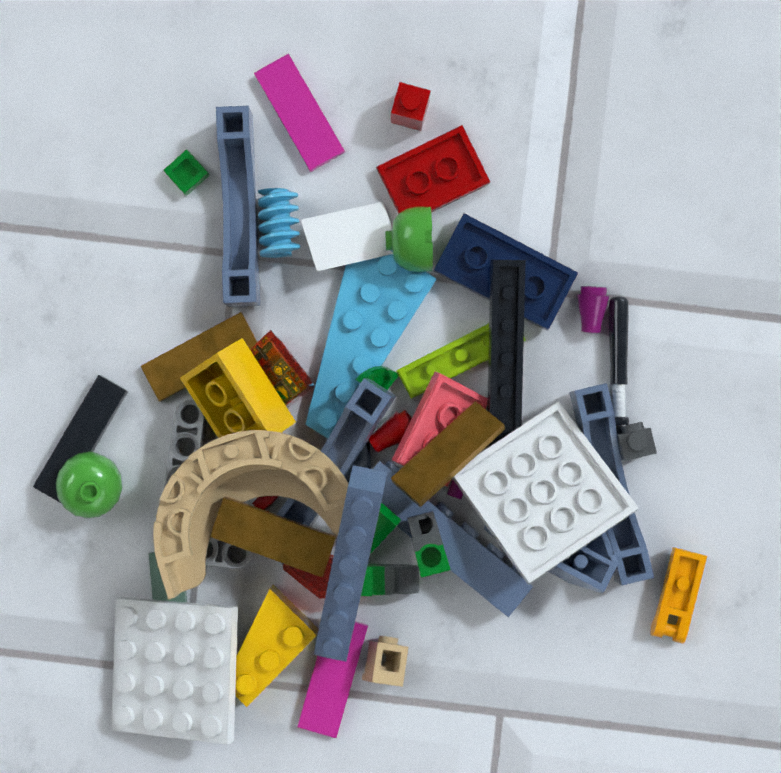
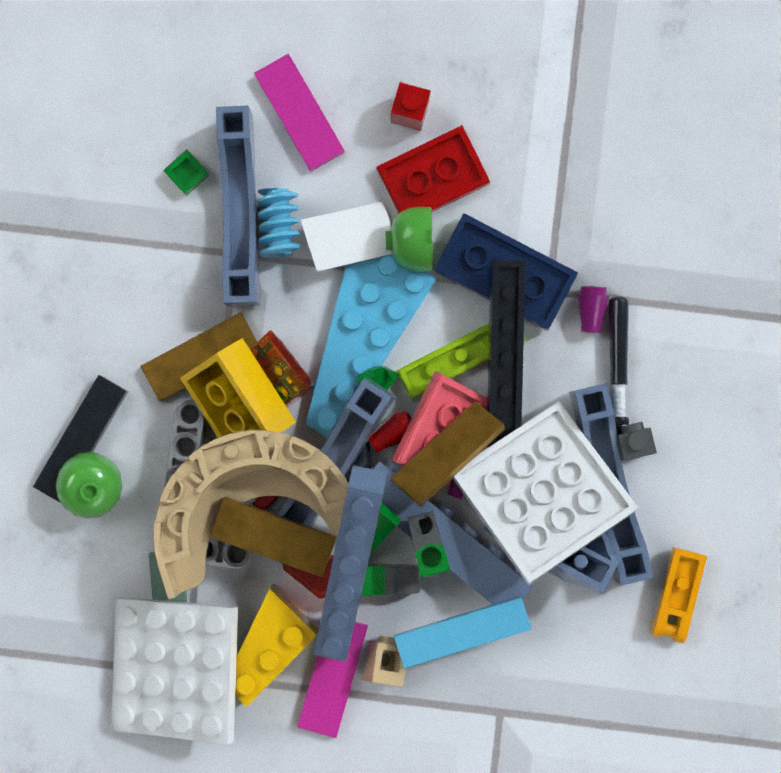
none -> medium azure tile [394,596,532,669]

